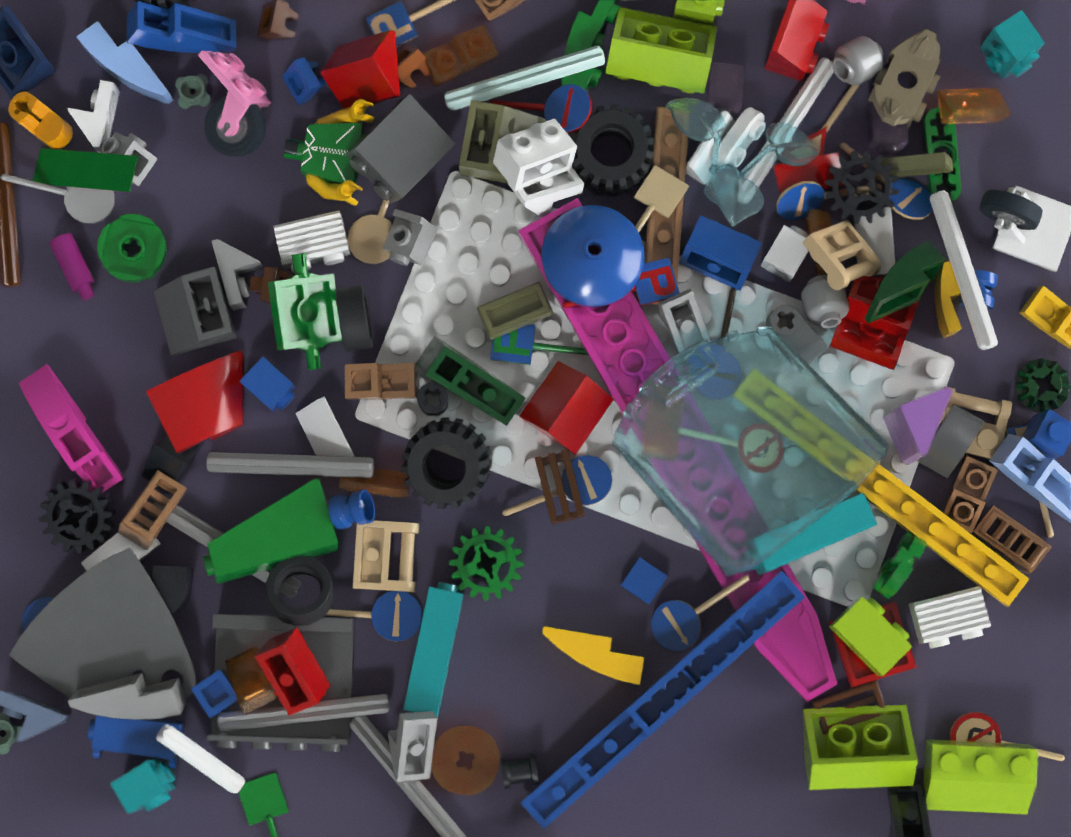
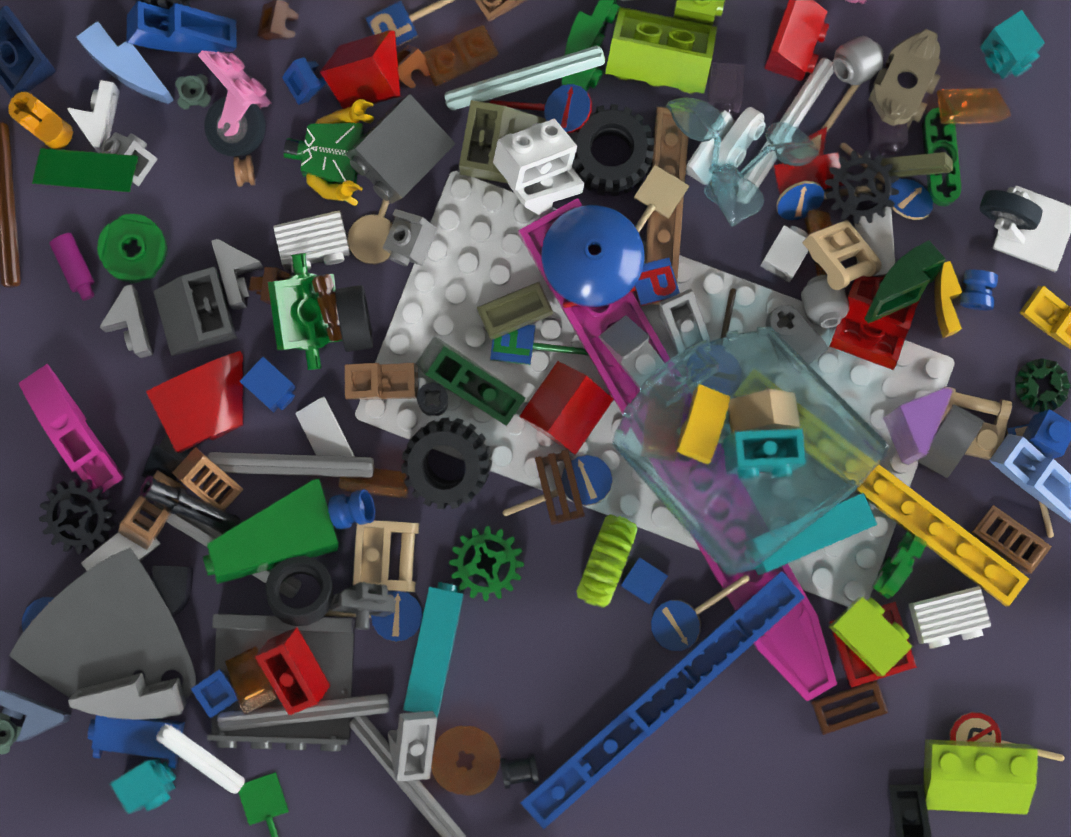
light grey piece [1,174,115,224] -> none
yellow slope [542,626,644,685] -> none
blue brick [679,215,762,291] -> none
lime slope [803,705,918,790] -> none
white axle [929,190,998,350] -> none
medium nougat slope [942,455,999,533] -> none
none -> light grey slope [100,285,153,358]
none -> black pin [140,477,240,533]
none -> medium nougat slope [172,447,244,510]
none -> medium nougat bush [233,155,256,187]
none -> reddish brown axle [312,274,342,341]
none -> dark grey piece [330,582,395,630]
none -> lime gear [576,514,637,608]
none -> light grey slope [598,315,669,391]
none -> yellow slope [676,384,730,464]
none -> teal brick [723,429,806,479]
none -> tan slope [728,389,800,434]

